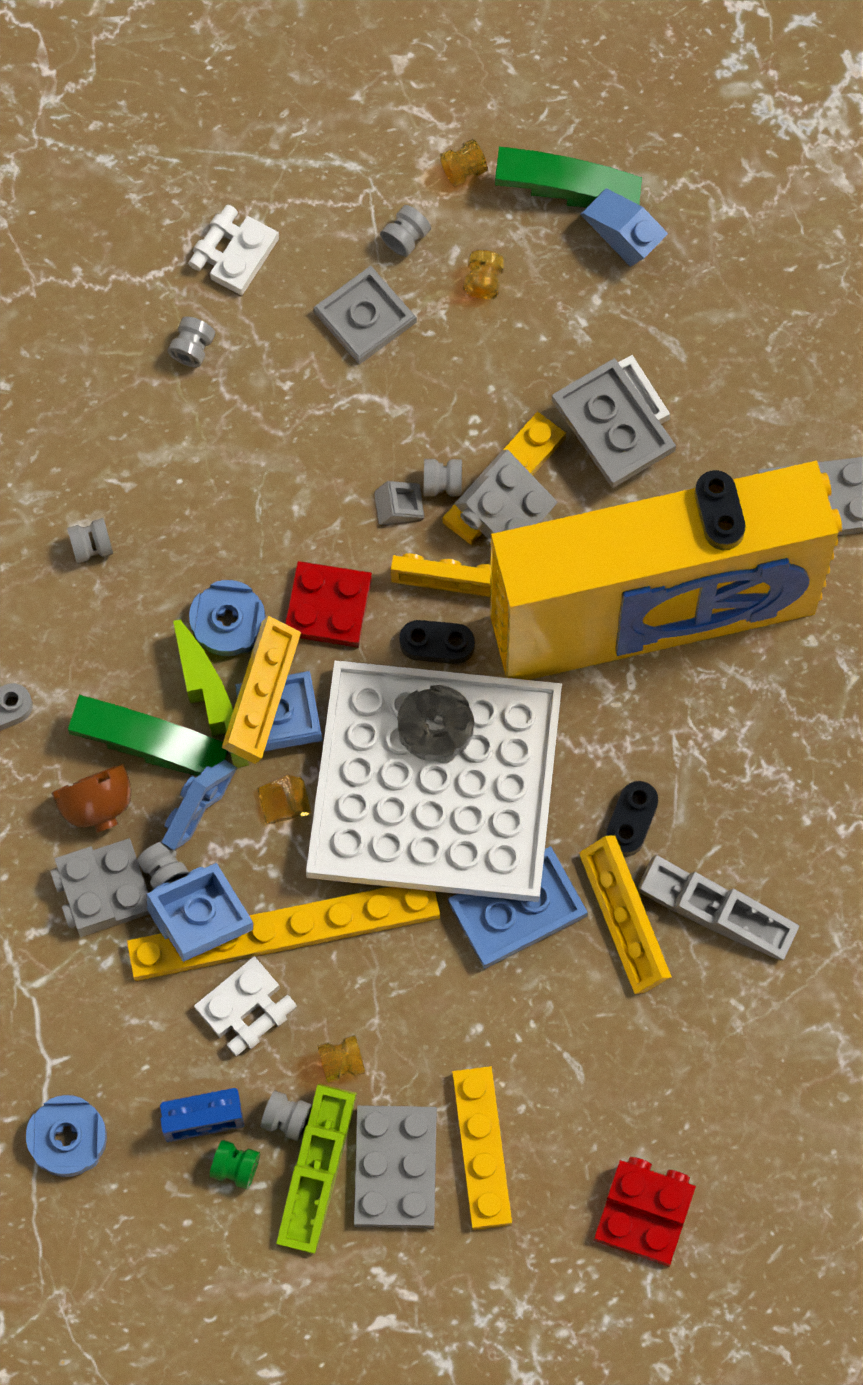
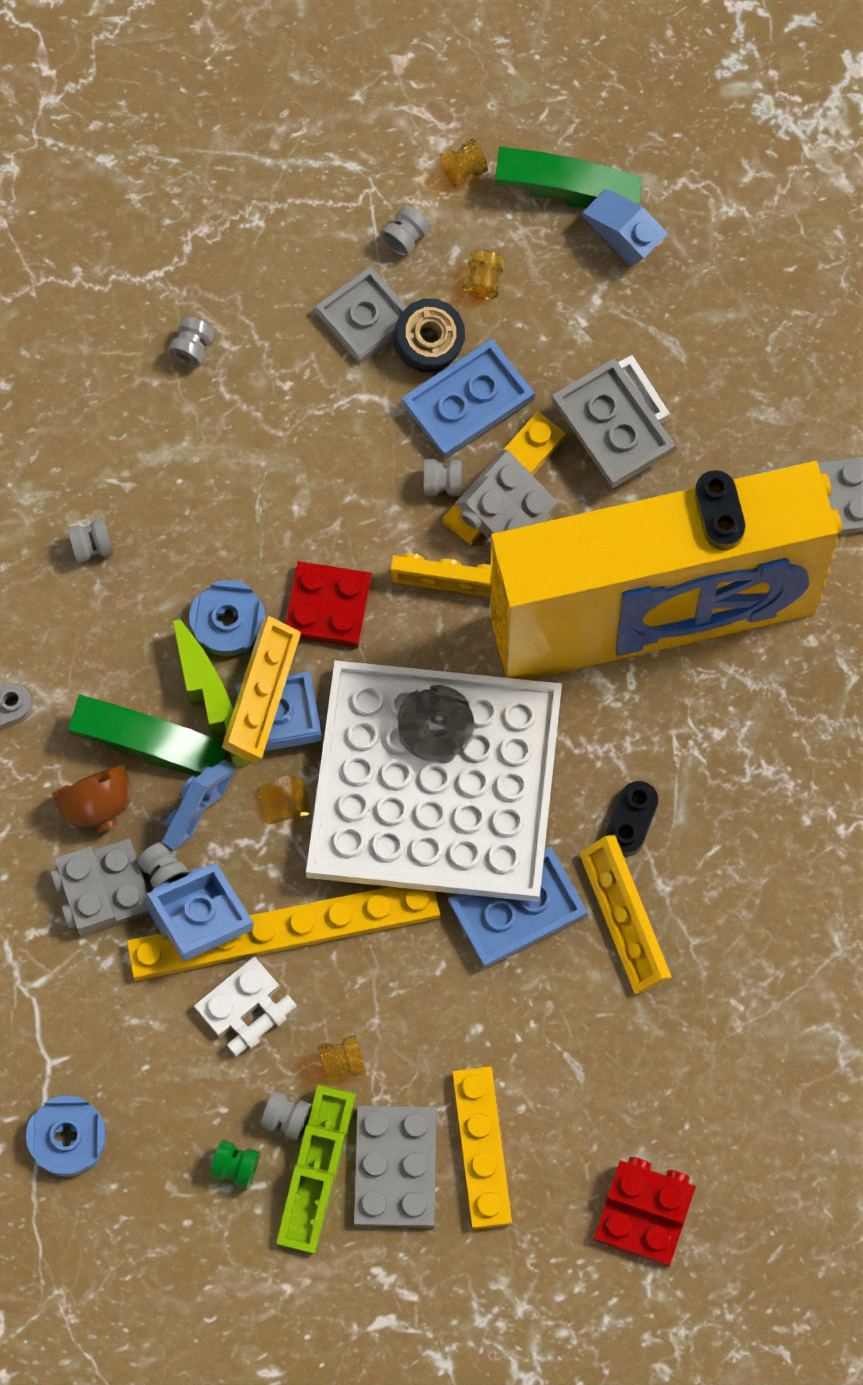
blue bracket [160,1088,245,1142] -> none
white plate [188,205,279,296] -> none
light grey slope [375,481,425,525] -> none
black plate [399,620,475,664] -> none
light grey slope [637,855,799,961] -> none
none -> wheel [393,299,465,372]
none -> medium blue plate [402,338,535,459]

